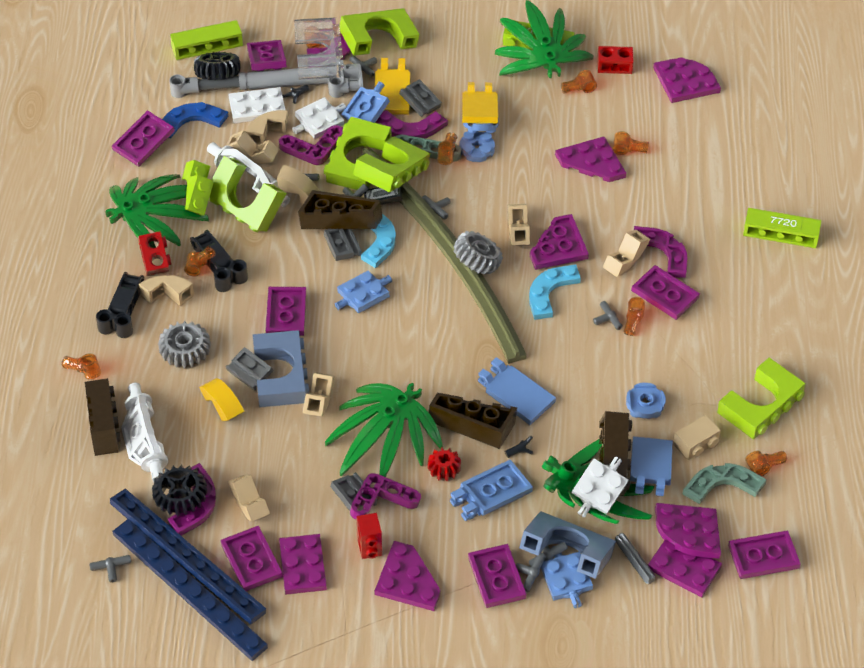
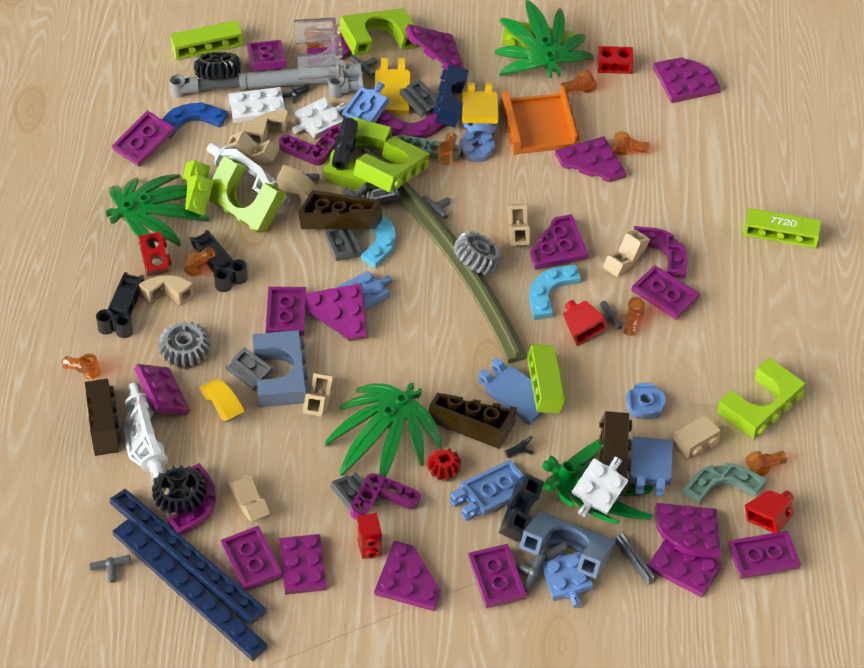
none -> magenta plate [134,364,190,415]
none -> magenta plate [306,283,368,341]
none -> black piece [332,117,358,171]
none -> magenta plate [406,24,464,70]
none -> dark blue arch [434,64,468,128]
none -> black arch [498,473,544,541]
none -> orange panel [501,85,580,155]
none -> lime brick [527,343,566,414]
none -> red torso [563,300,608,346]
none -> red torso [744,490,794,534]

